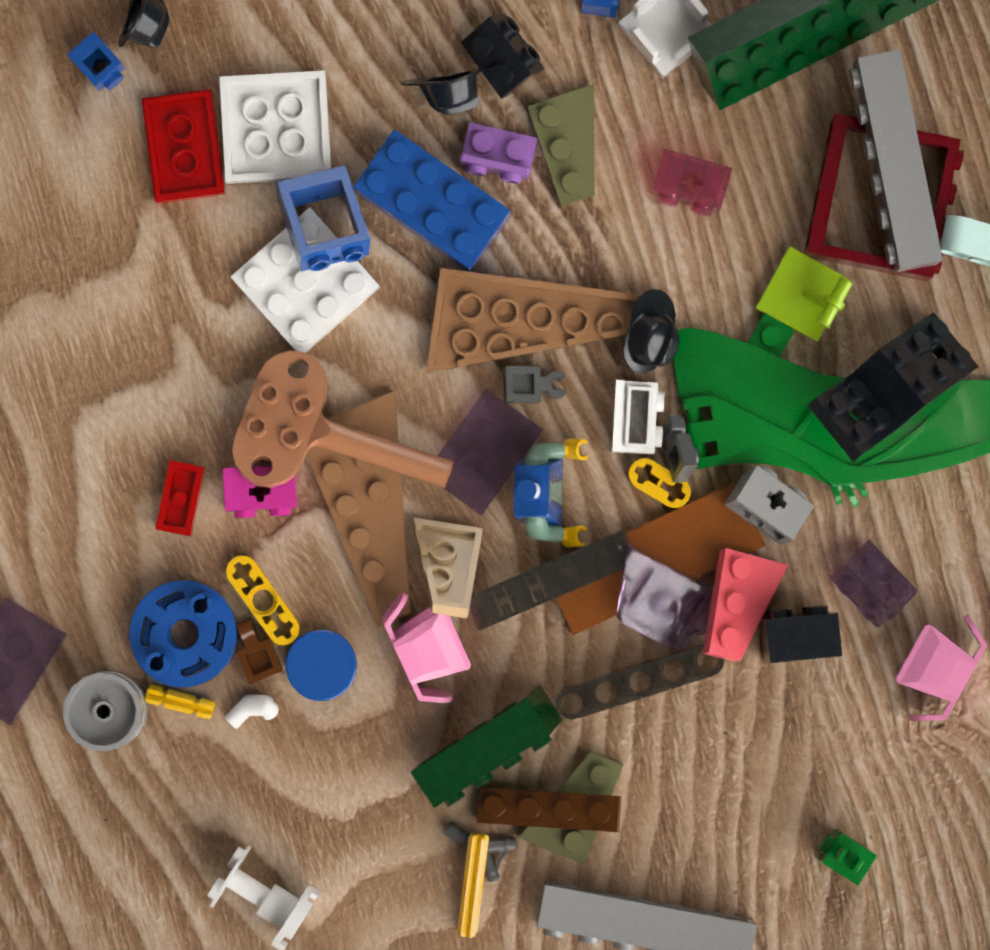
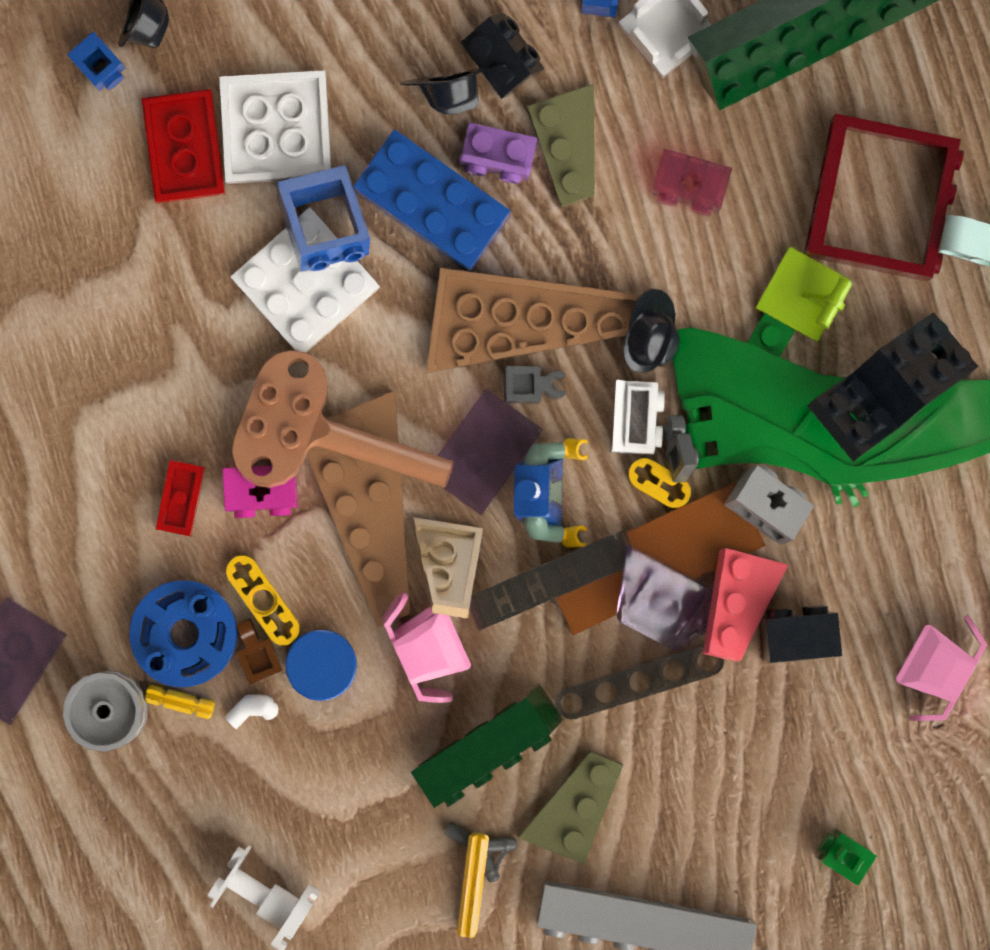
reddish brown plate [477,787,622,832] -> none
clear purple bracket [830,540,918,627] -> none
light grey brick [849,49,943,273] -> none

